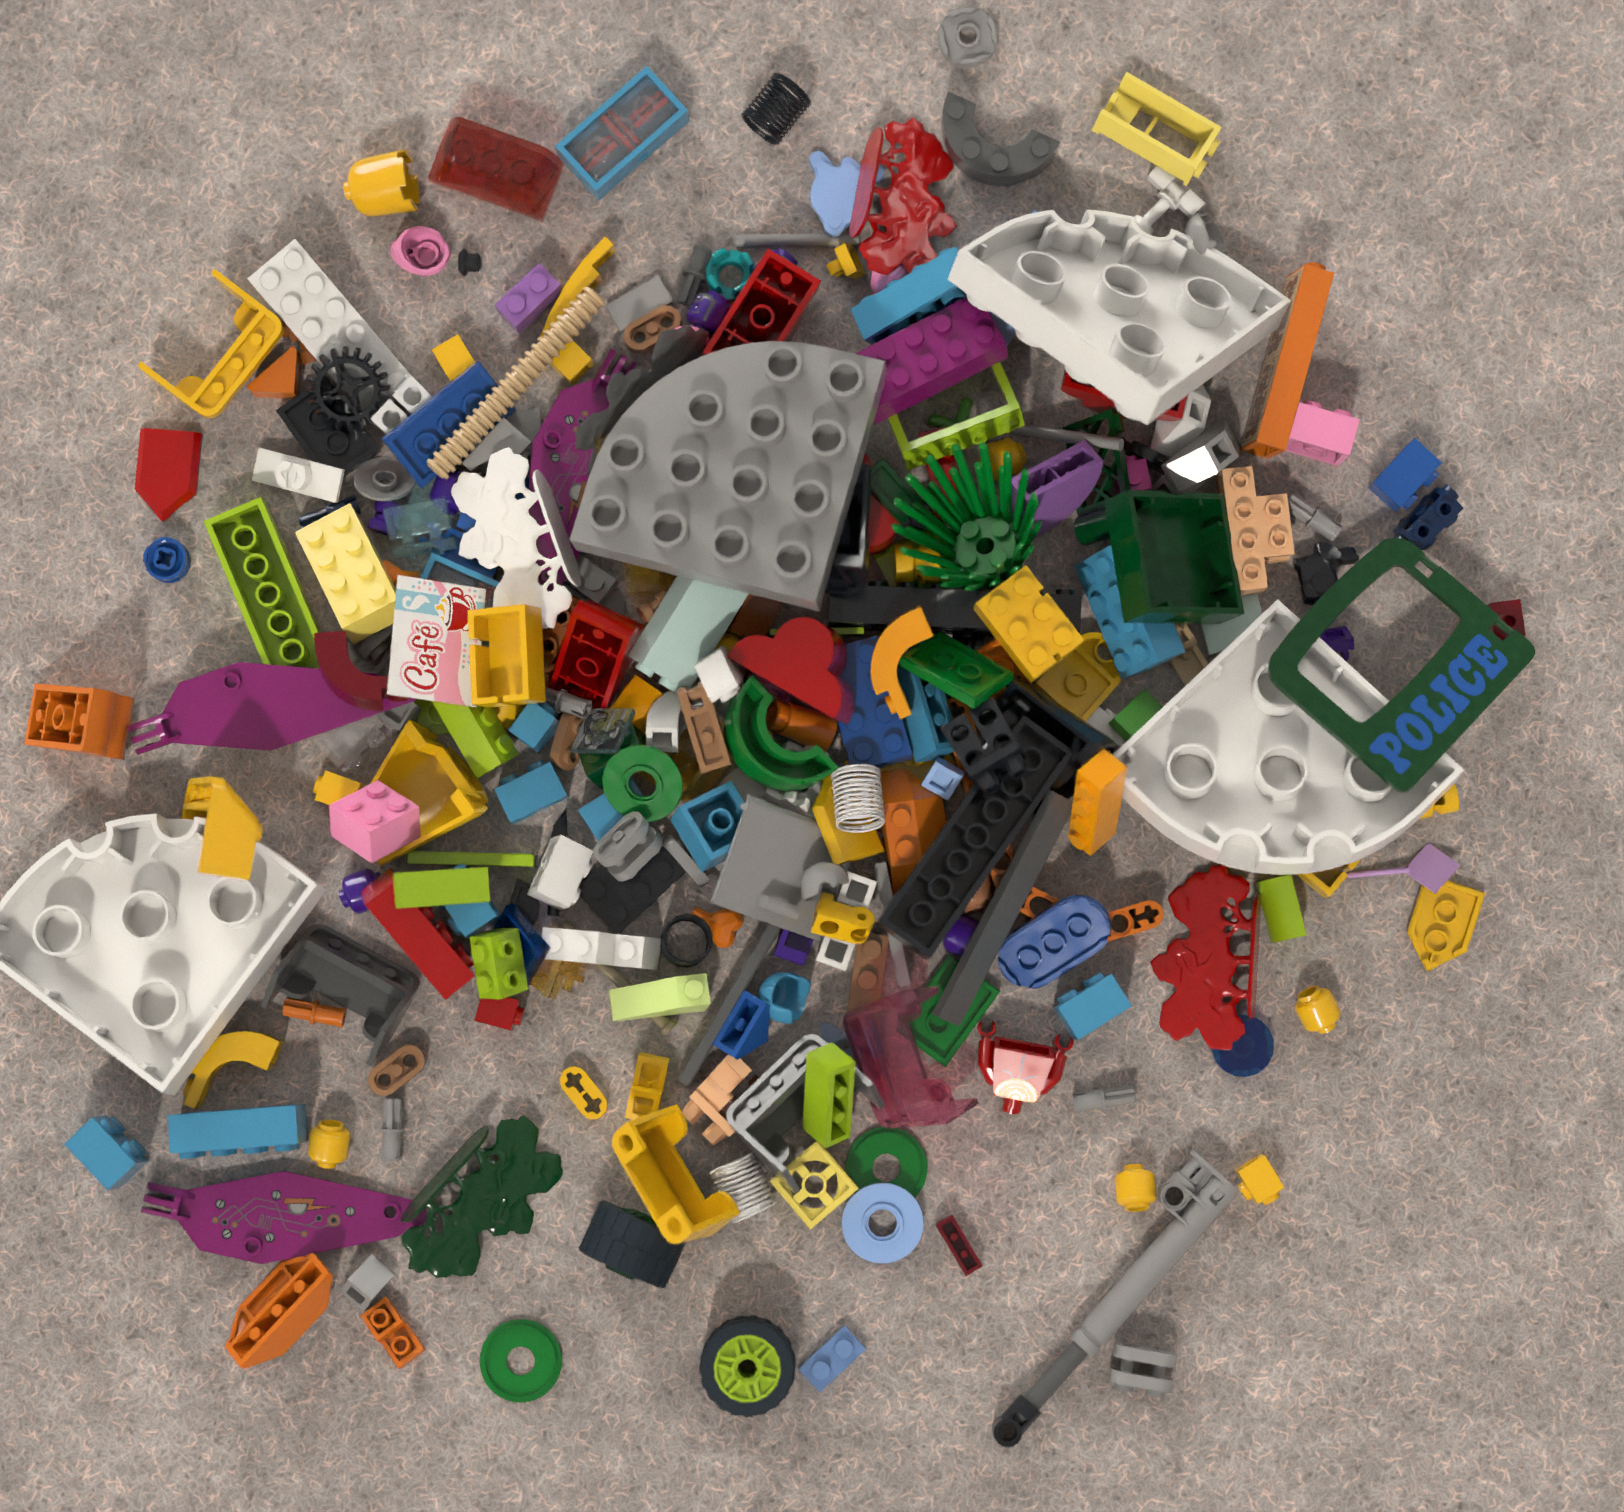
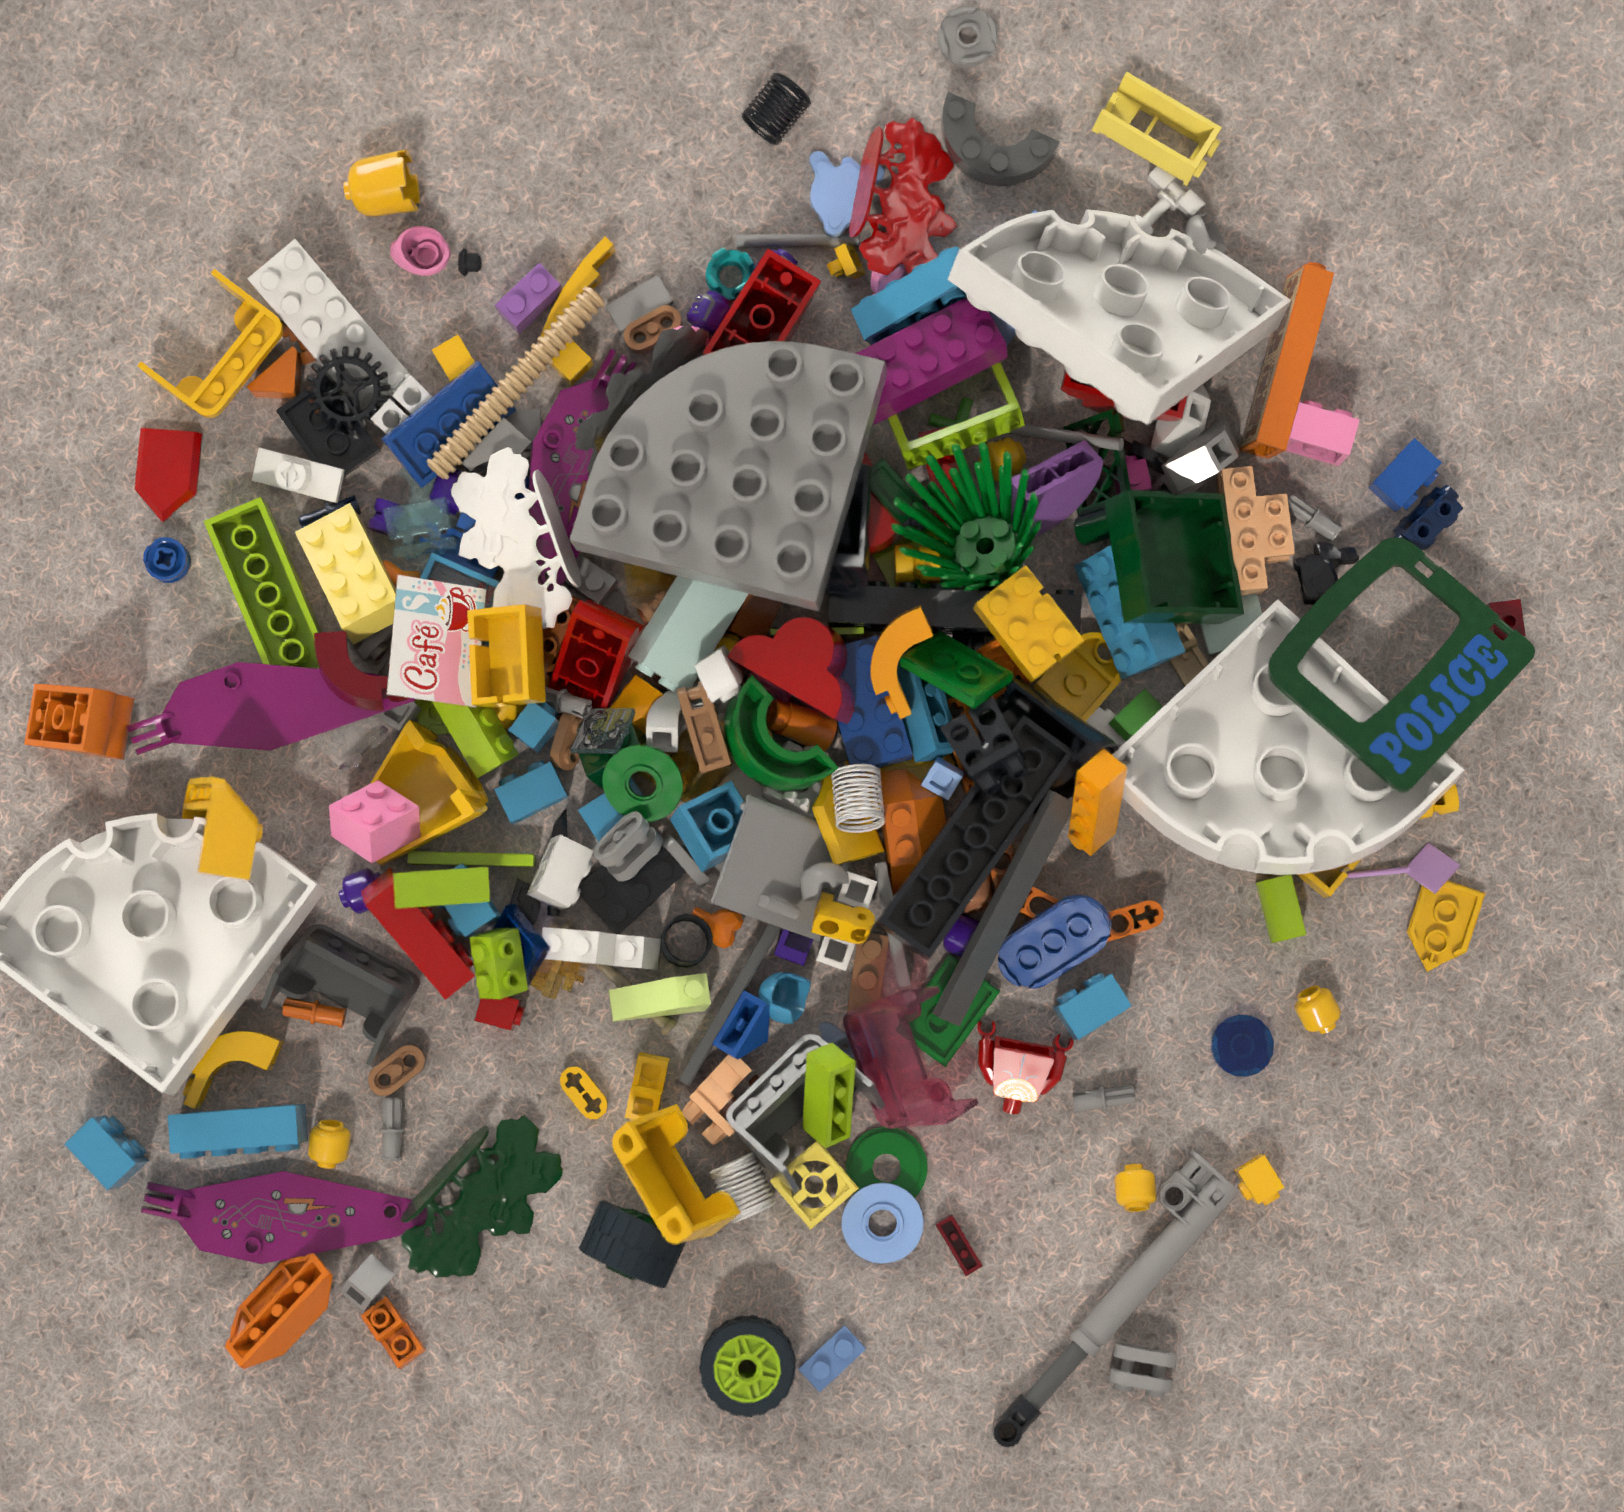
yellow brick [313,770,365,805] -> none
light grey dish [353,457,416,501] -> none
clear red windscreen [427,117,564,222] -> none
green piece [480,1319,562,1403] -> none
brick [555,66,689,201] -> none
dark grey axle [677,245,712,307] -> none
red plant [1150,864,1261,1050] -> none
dark purple tile [1320,626,1355,661] -> none

